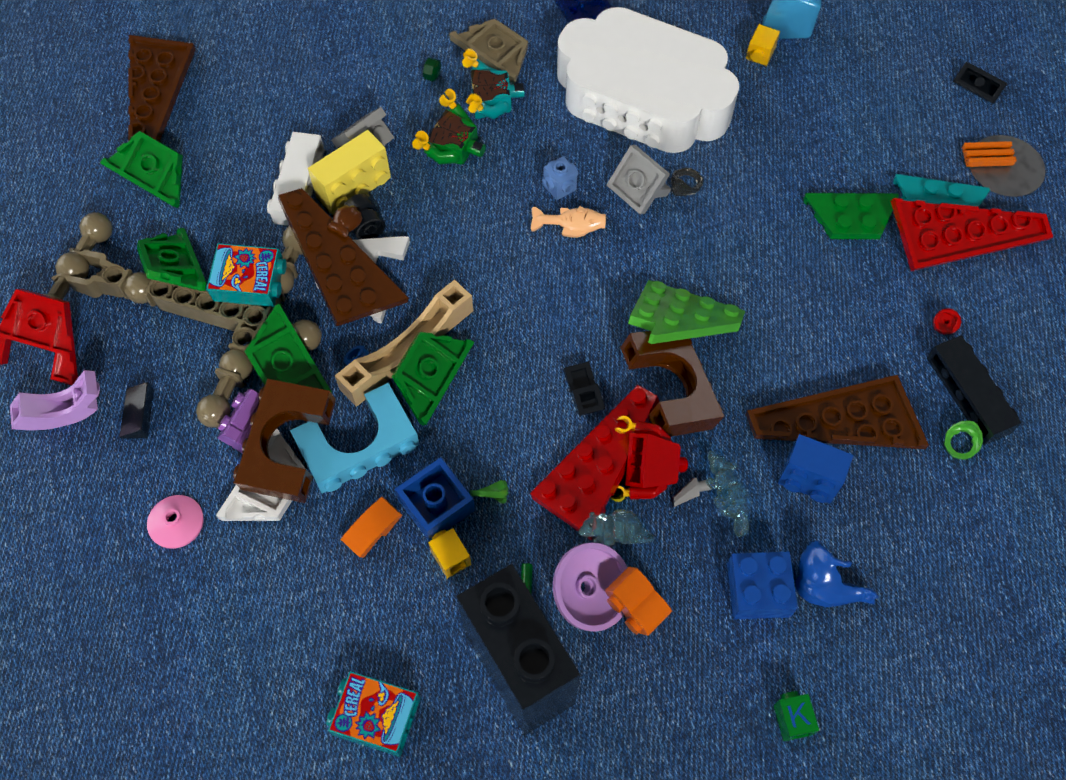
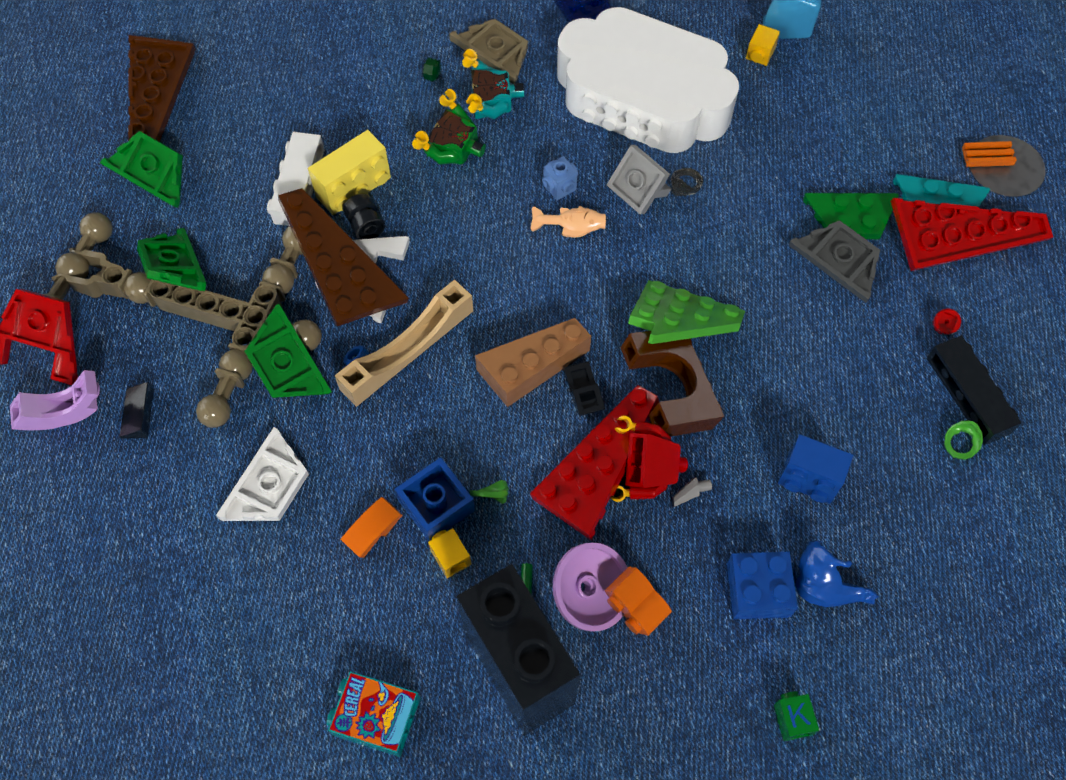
bright pink dish [147,495,204,549] -> none
brick [206,243,287,307] -> none
medium lavender brick [217,389,260,454] -> none
reddish brown arch [233,379,336,503] -> none
medium azure arch [290,383,420,494] -> none
reddish brown animal [327,205,363,238] -> none
light grey bracket [331,107,394,148] -> none
green wing [391,332,474,426] -> none
clear light blue animal [578,509,654,545] -> none
clear light blue animal [706,451,751,537] -> none
reddish brown wing [746,375,929,449] -> none
black slope [953,61,1007,104] -> none
none -> medium nougat wedge [475,318,591,407]
none -> dark grey wing [789,221,880,303]

